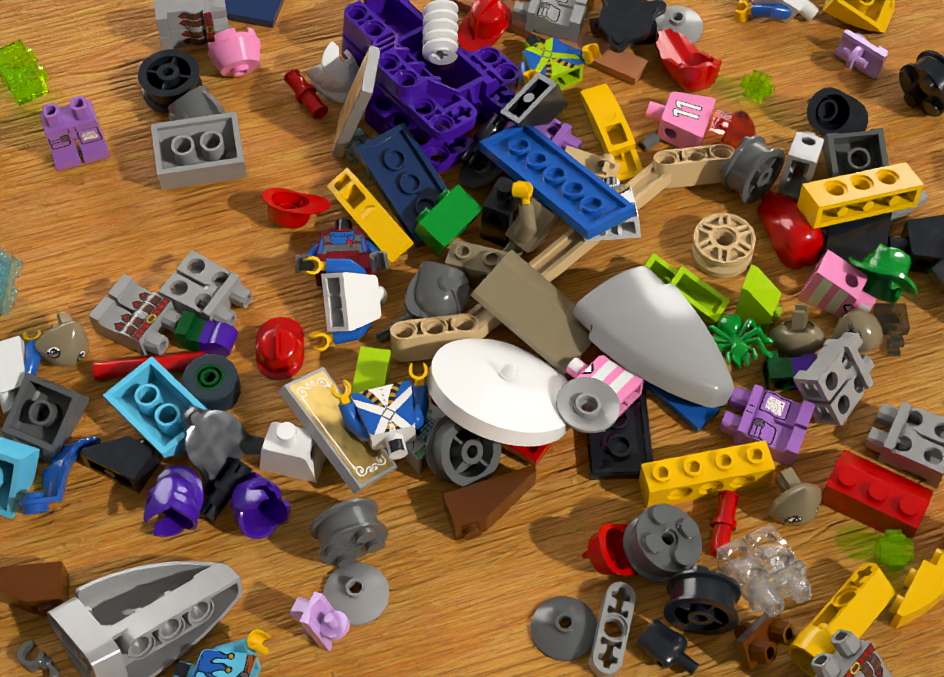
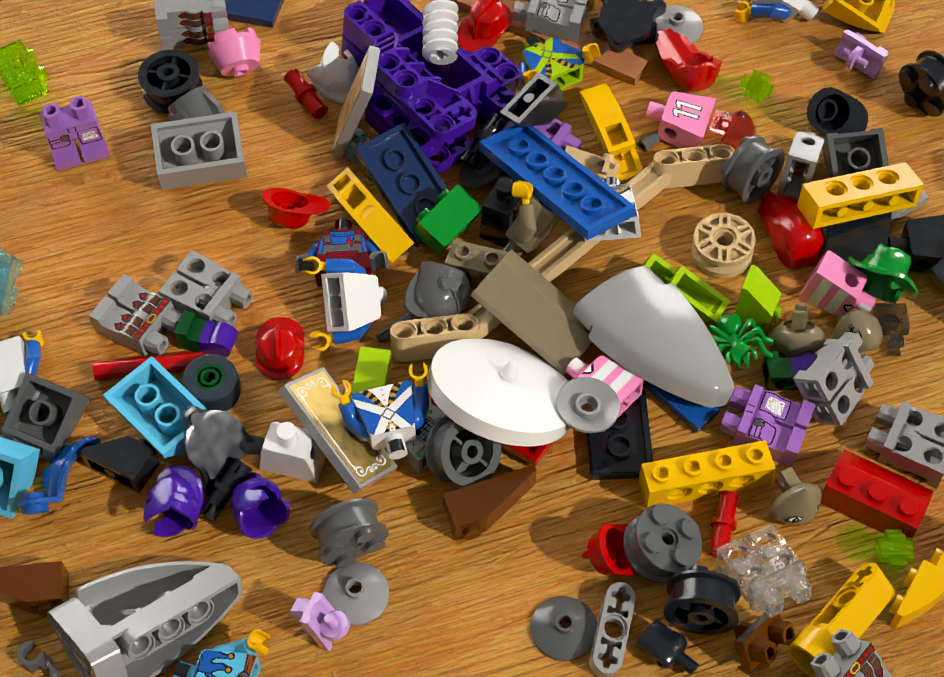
dark tan piece [34,312,90,367] -> none

